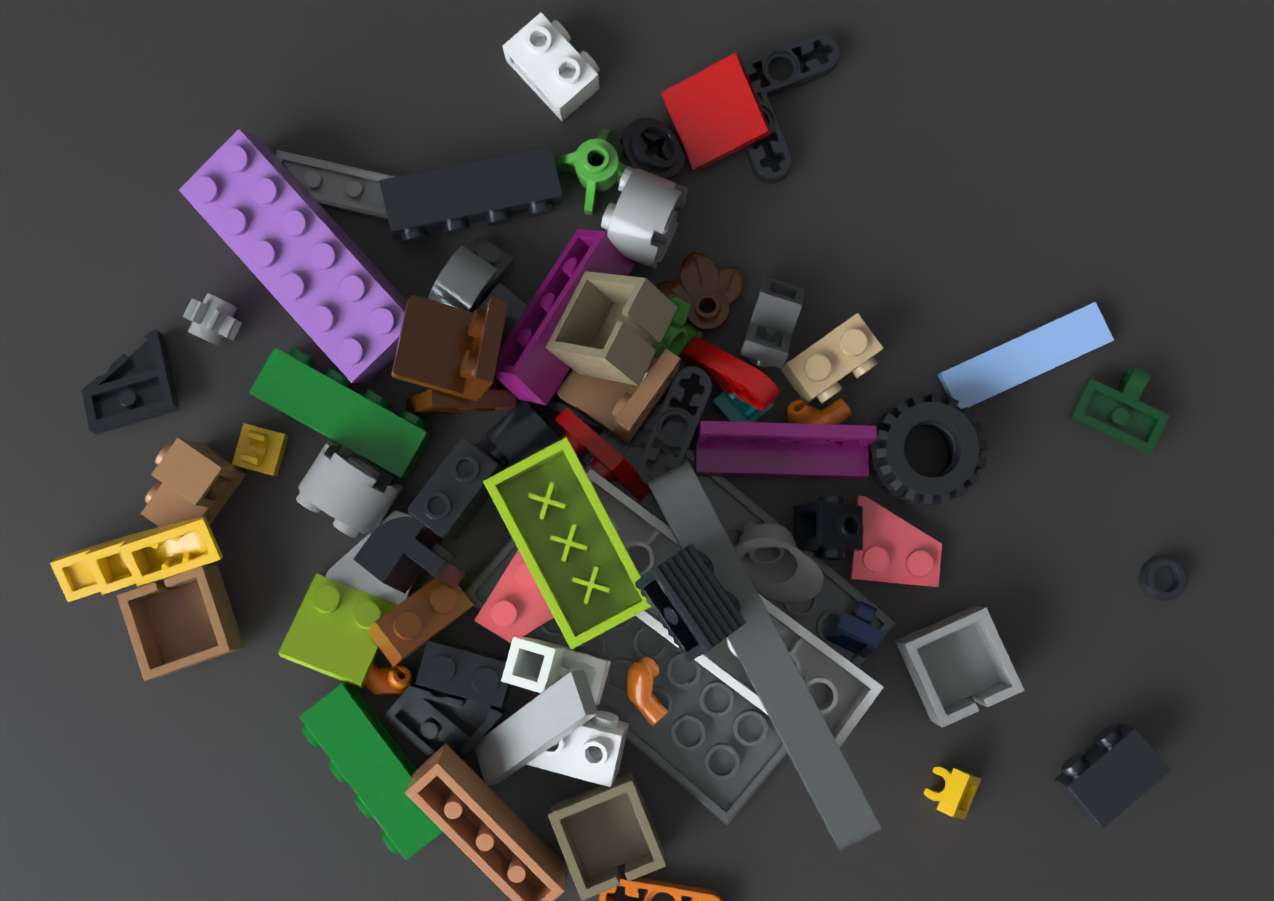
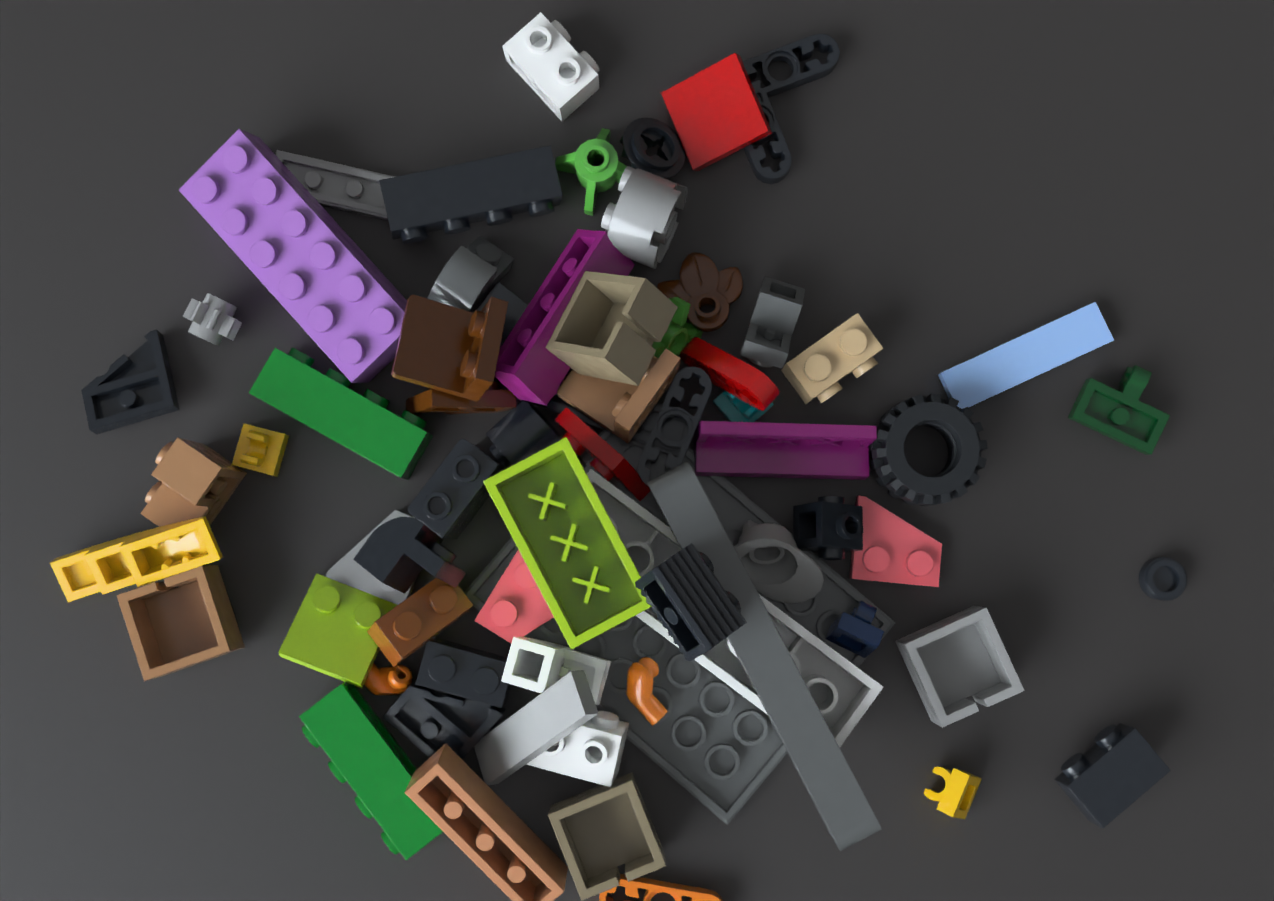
light grey brick [296,441,403,538] -> none
orange arm [787,398,852,425] -> none

